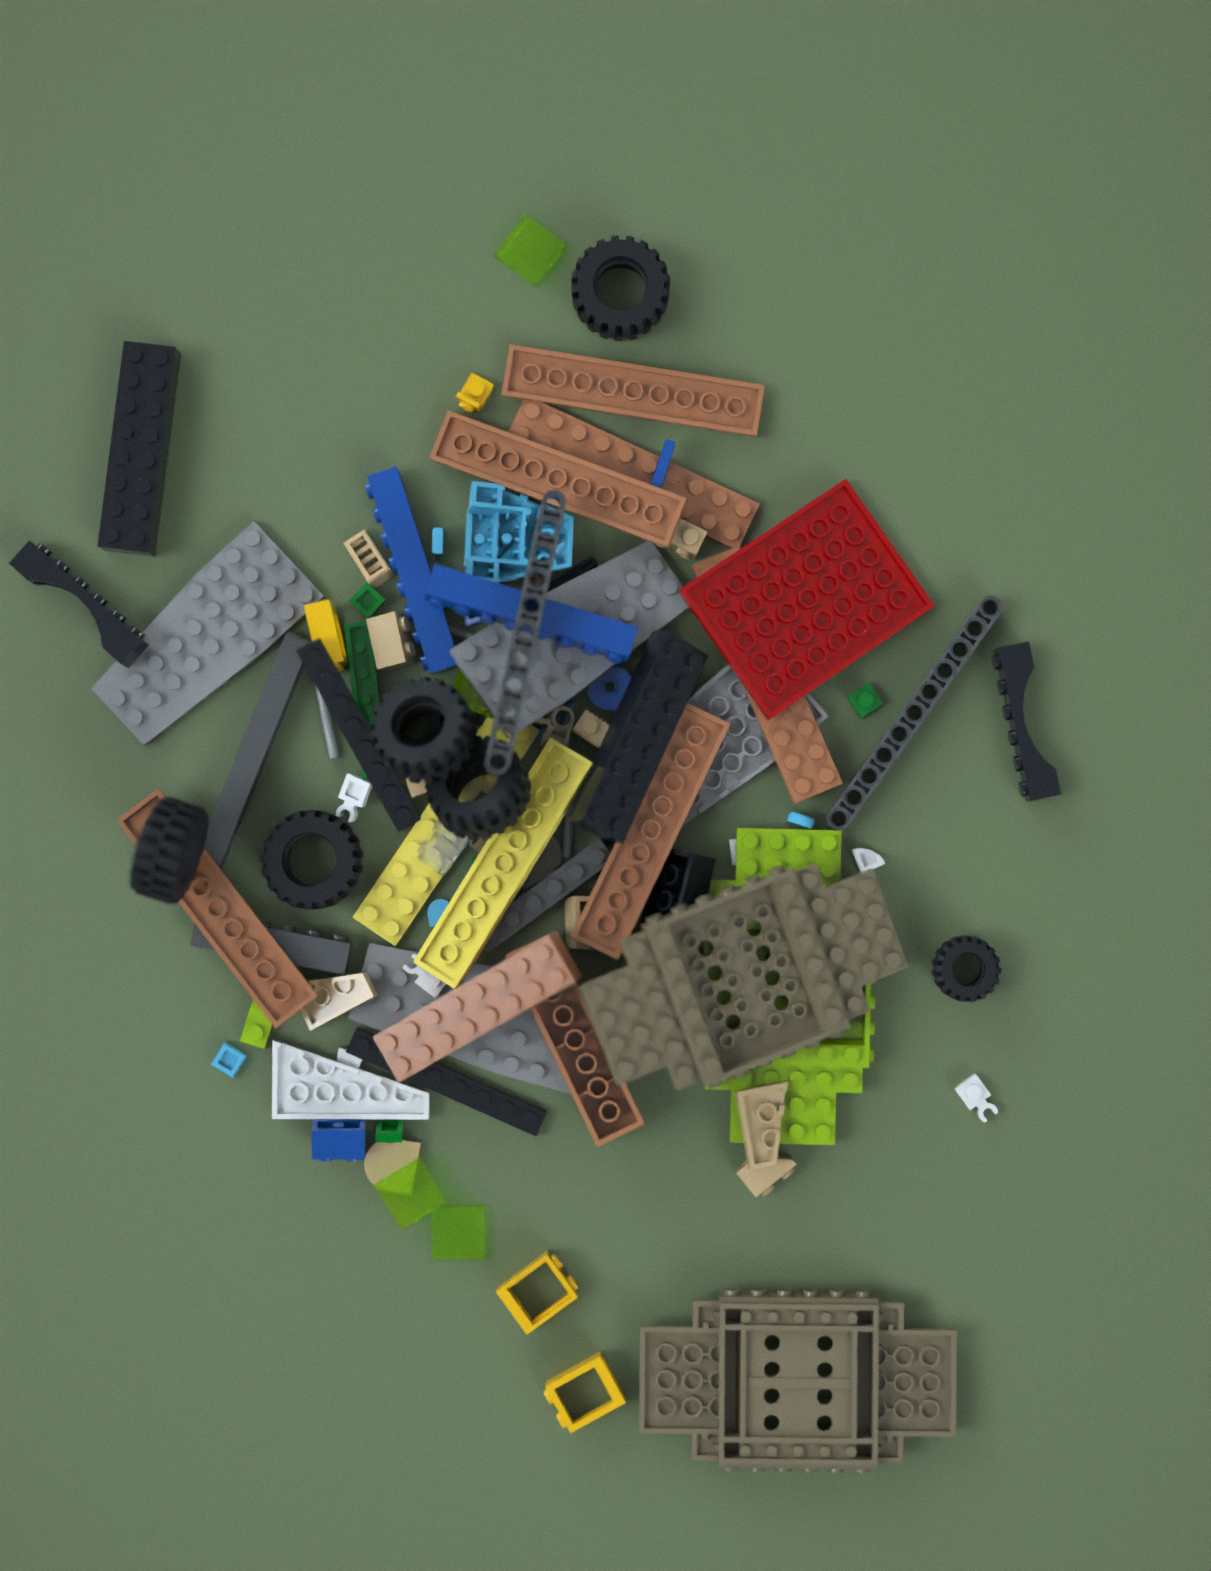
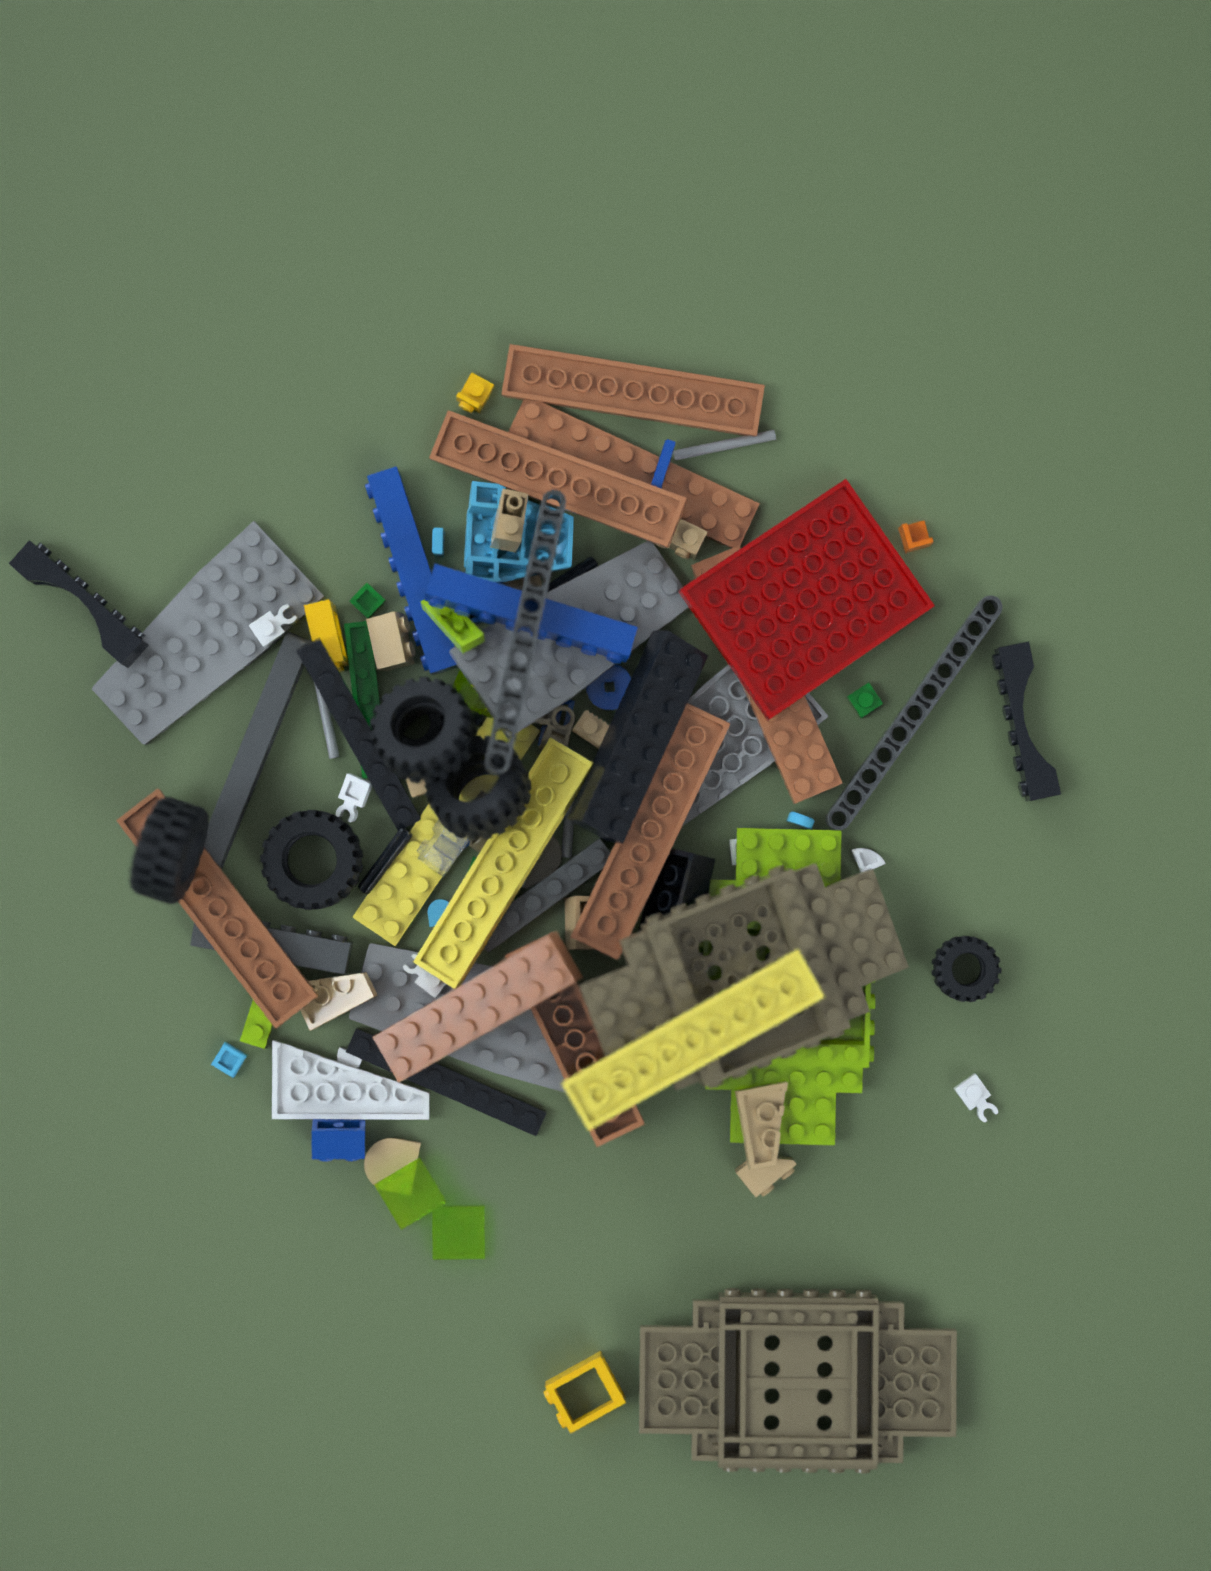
black brick [97,341,181,557] -> none
tan slope [343,529,394,589] -> none
green plate [376,1119,404,1143] -> none
clear neon green tile [494,214,566,288] -> none
yellow window [496,1250,579,1335] -> none
black tyre [571,235,670,341] -> none
none -> white plate [249,604,298,648]
none -> black axle [358,827,412,895]
none -> lime plate [420,600,485,654]
none -> tan slope [490,489,528,553]
none -> light yellow plate [562,949,825,1131]
none -> light grey bar [673,430,776,461]
none -> orange panel [898,520,934,553]

